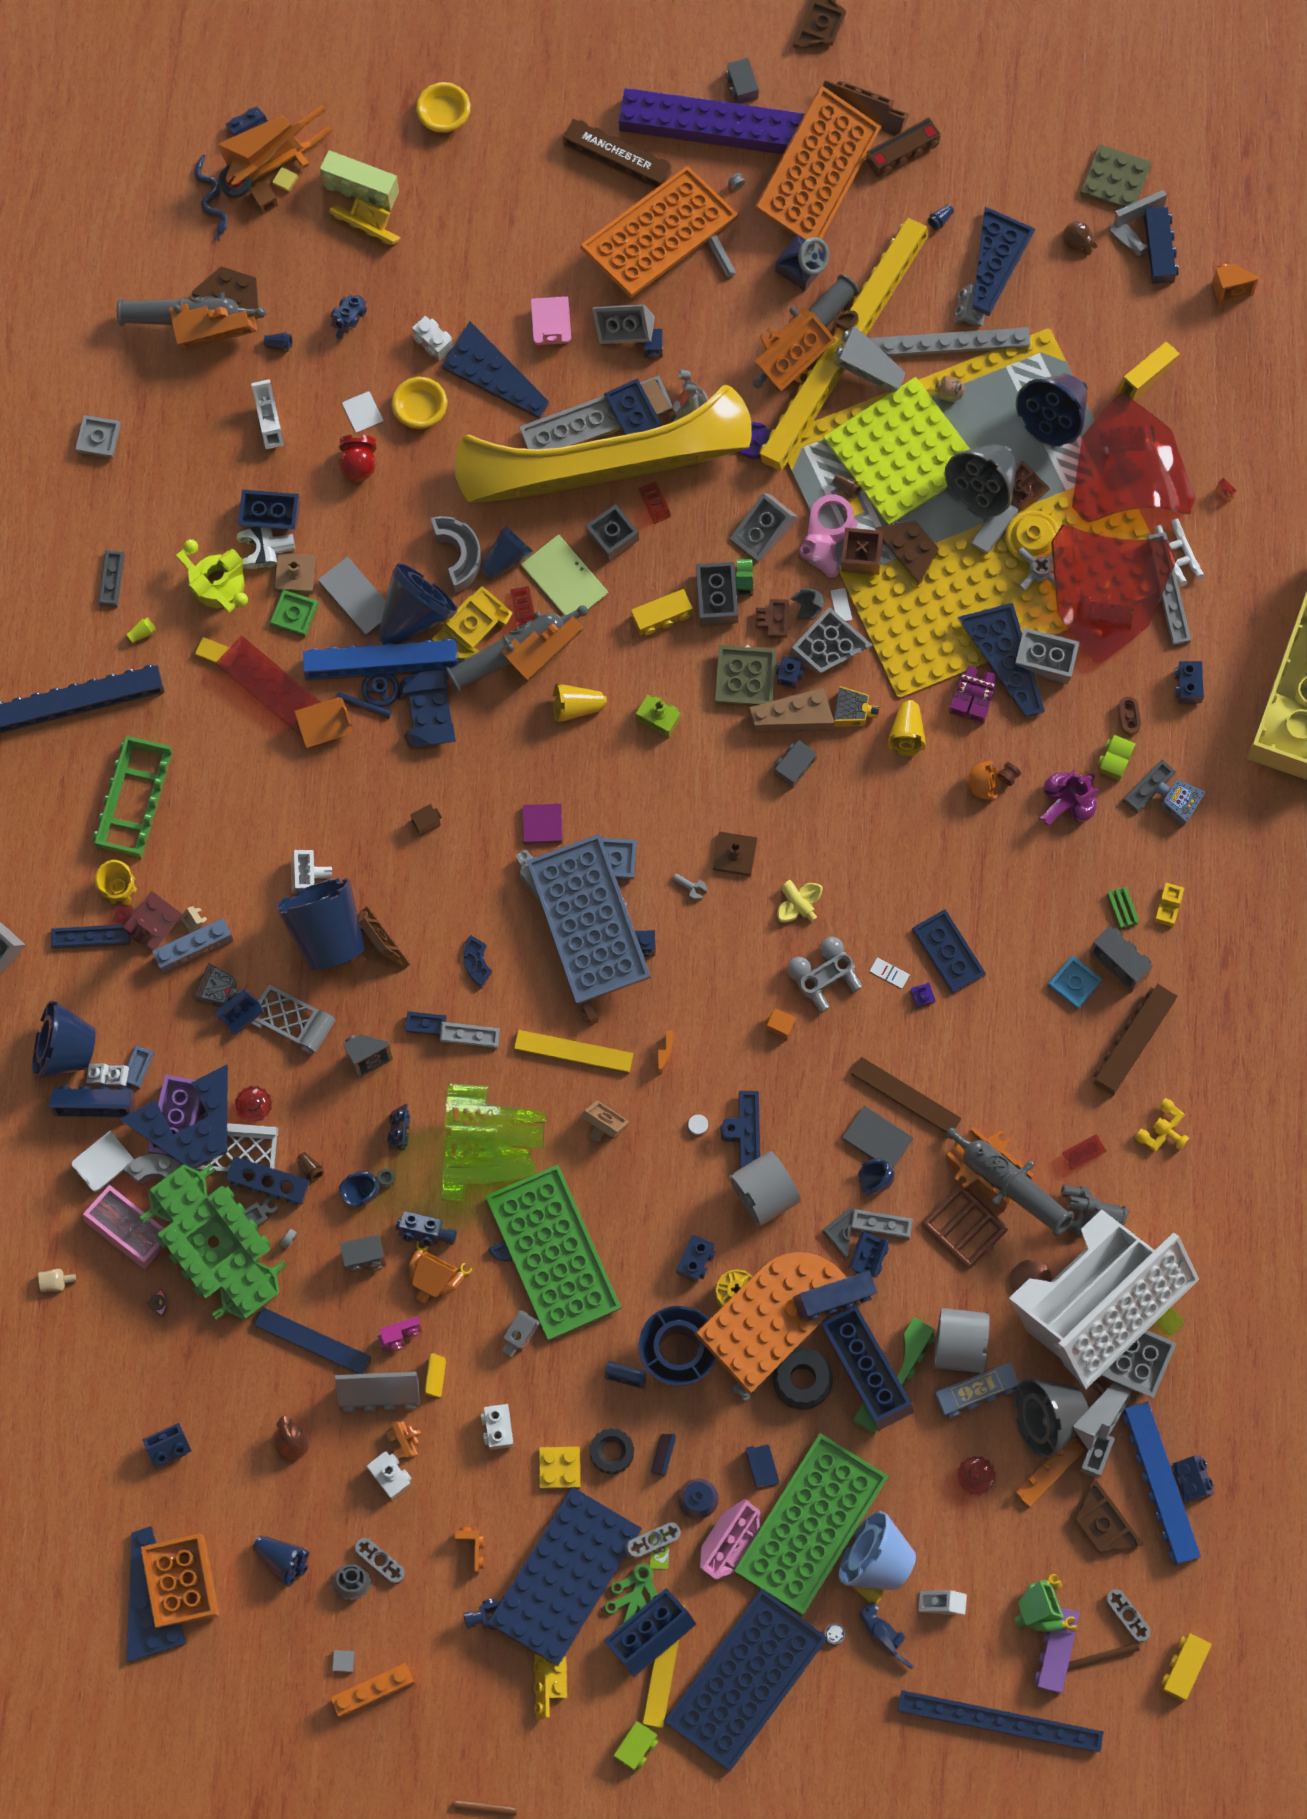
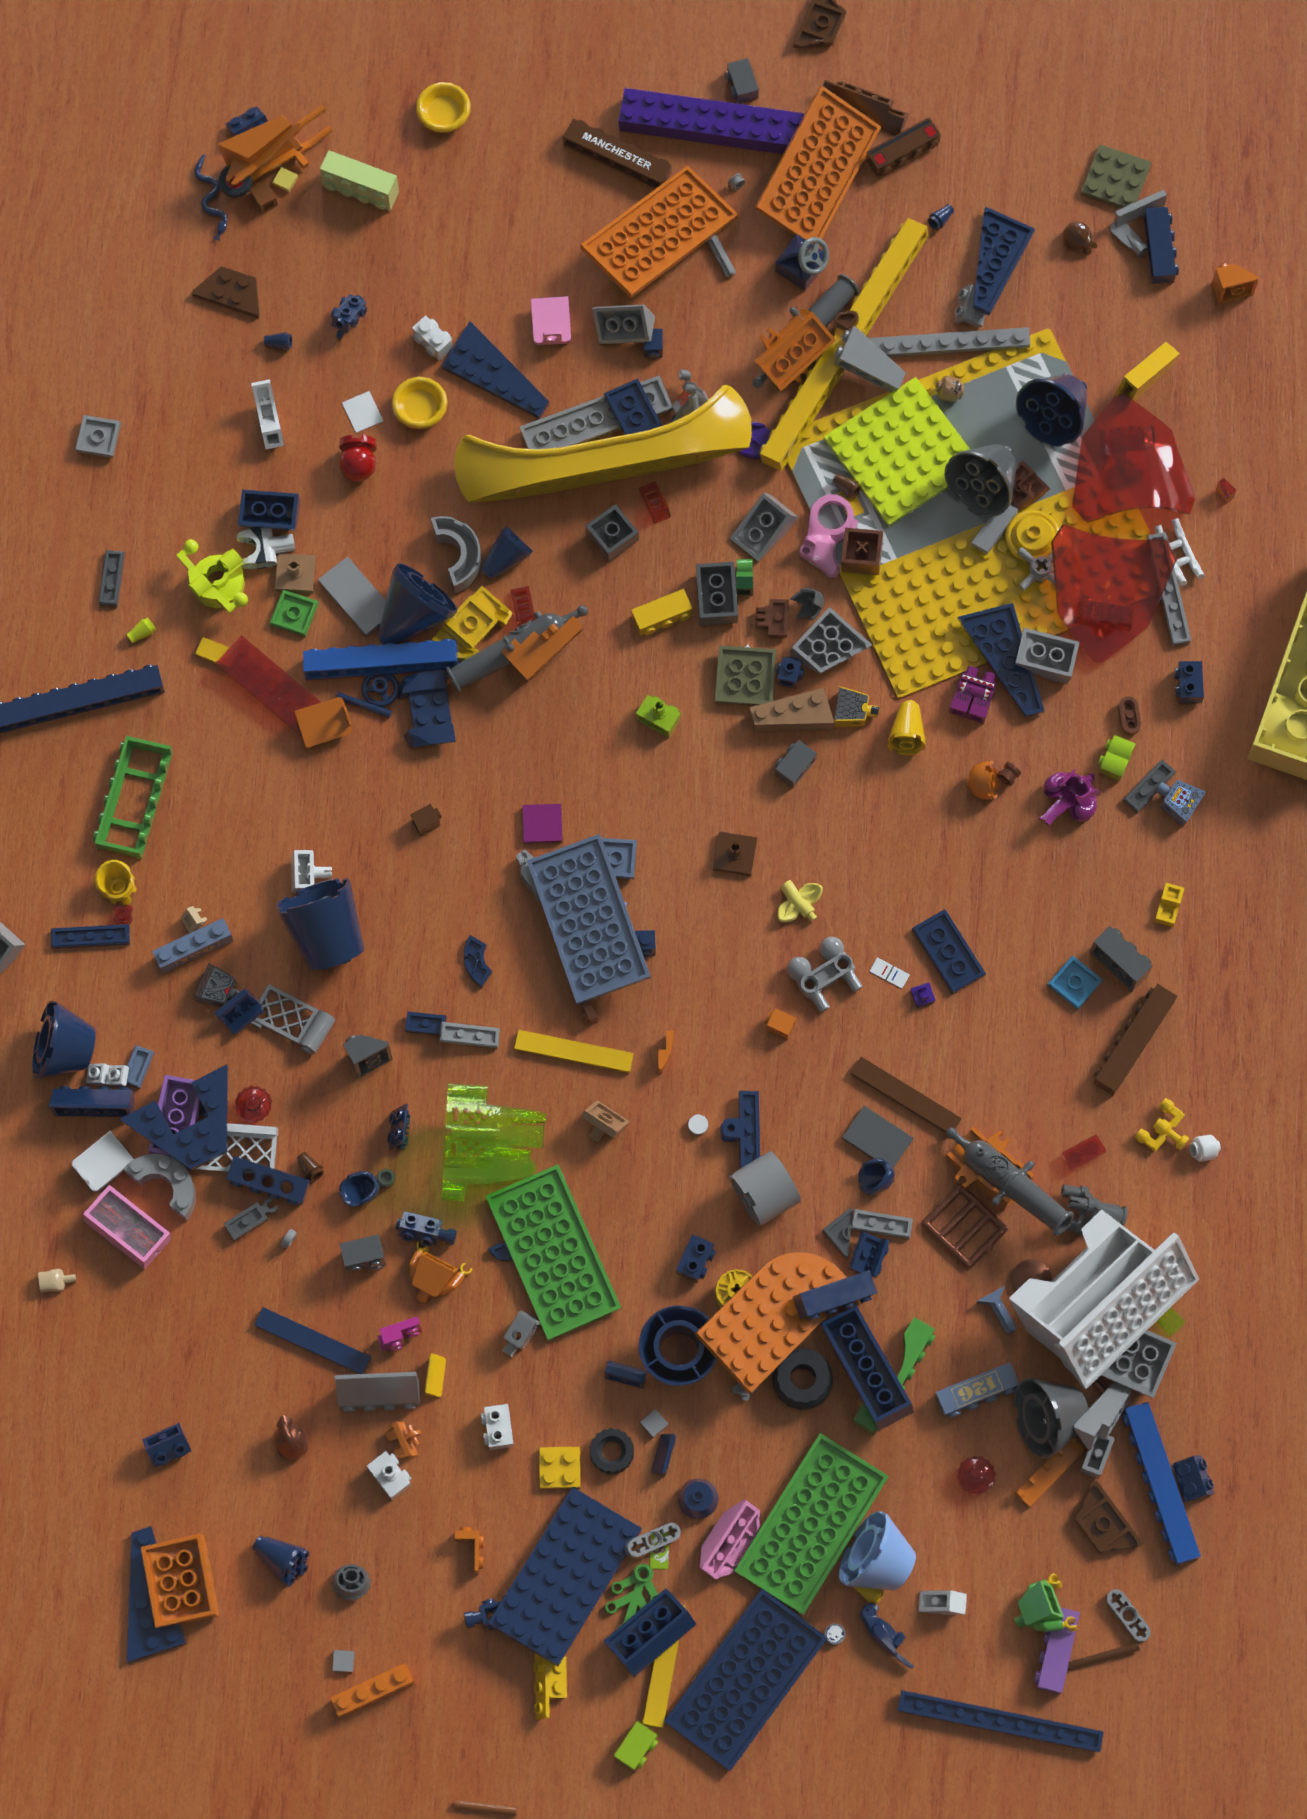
piece [116,292,266,350] -> none
dark red bracket [123,891,183,951] -> none
bright green piece [140,1164,287,1320] -> none
tile [147,1288,167,1317] -> none
yellow bracket [329,197,400,245] -> none
light grey beam [355,1538,405,1584] -> none
reddish brown wing [359,906,410,969] -> none
yellowish green container [521,534,609,619] -> none
yellow cone [553,684,607,722] -> none
medium nougat sticker [642,379,671,414] -> none
light grey bar [673,873,707,900] -> none
dark blue panel [746,1444,779,1490] -> none
white sticker [831,588,852,621] -> none
reddish brown wing [875,521,939,584] -> none
light grey brick [934,1308,990,1373] -> none
bright green tile [1107,886,1139,929] -> none
yellow brick [1161,1633,1212,1702] -> none
none -> light grey tile [640,1409,669,1438]
none -> sand blue piece [976,1286,1017,1334]
none -> white head [1190,1135,1221,1162]

